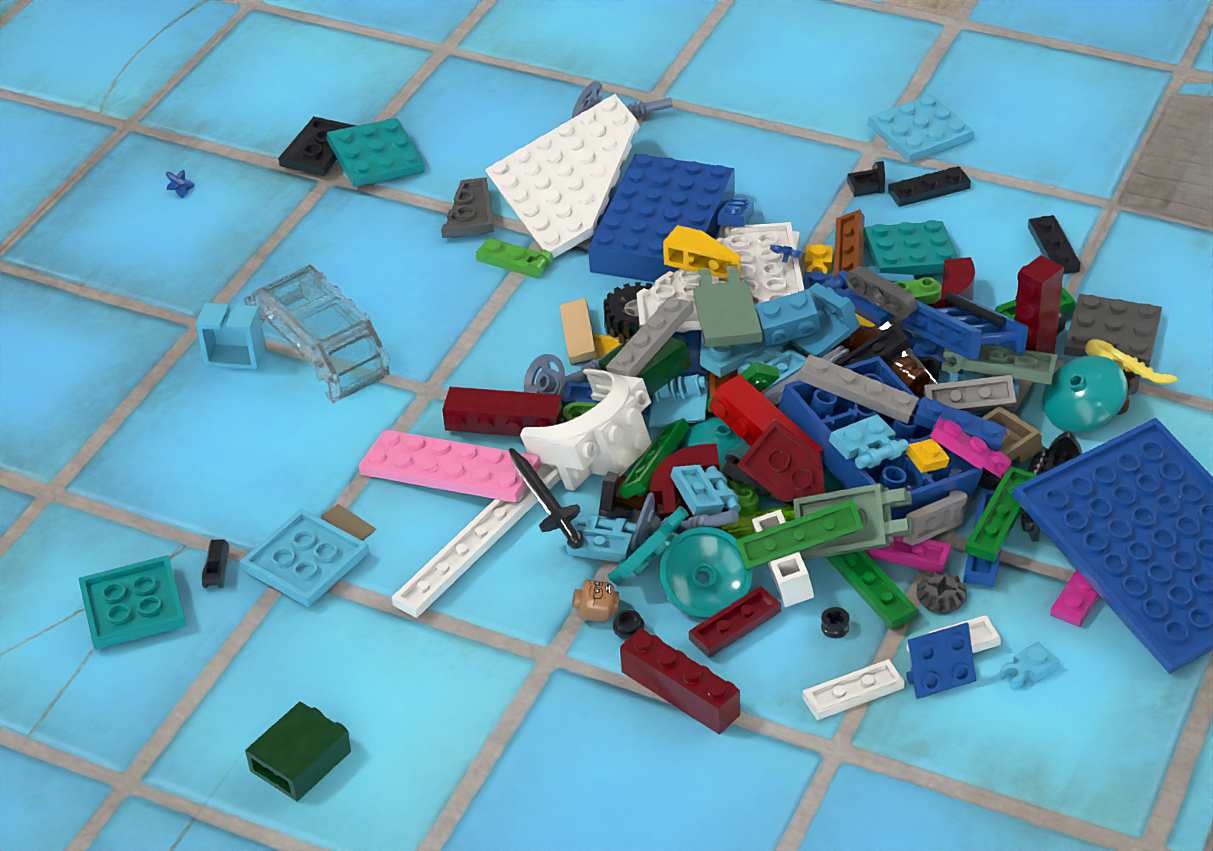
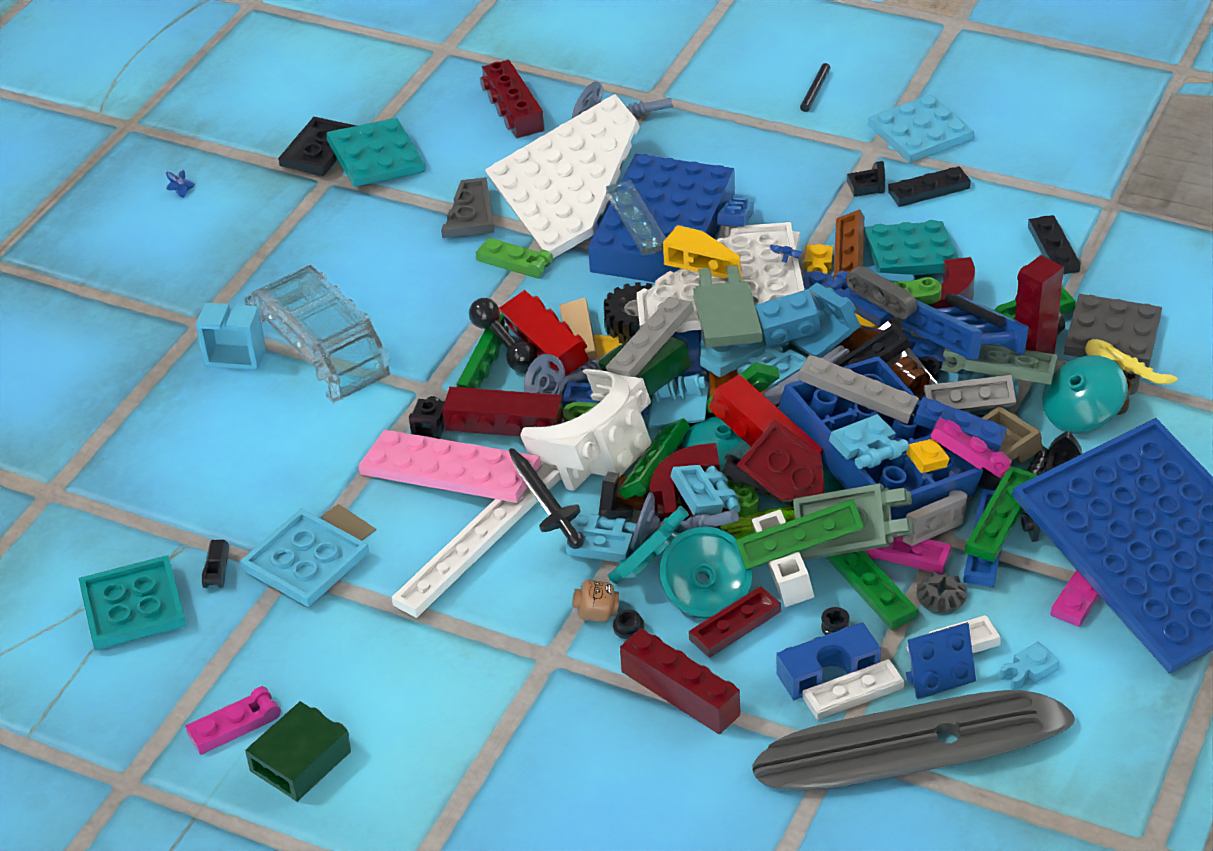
none -> dark pink plate [185,686,281,755]
none -> black brick [409,396,445,439]
none -> green plate [456,314,509,389]
none -> black piece [469,298,538,372]
none -> dark red brick [480,60,544,139]
none -> red brick [499,290,589,376]
none -> clear light blue plate [606,180,666,256]
none -> dark grey piece [752,690,1075,791]
none -> blue arch [776,622,881,701]
none -> black bar [800,63,831,112]

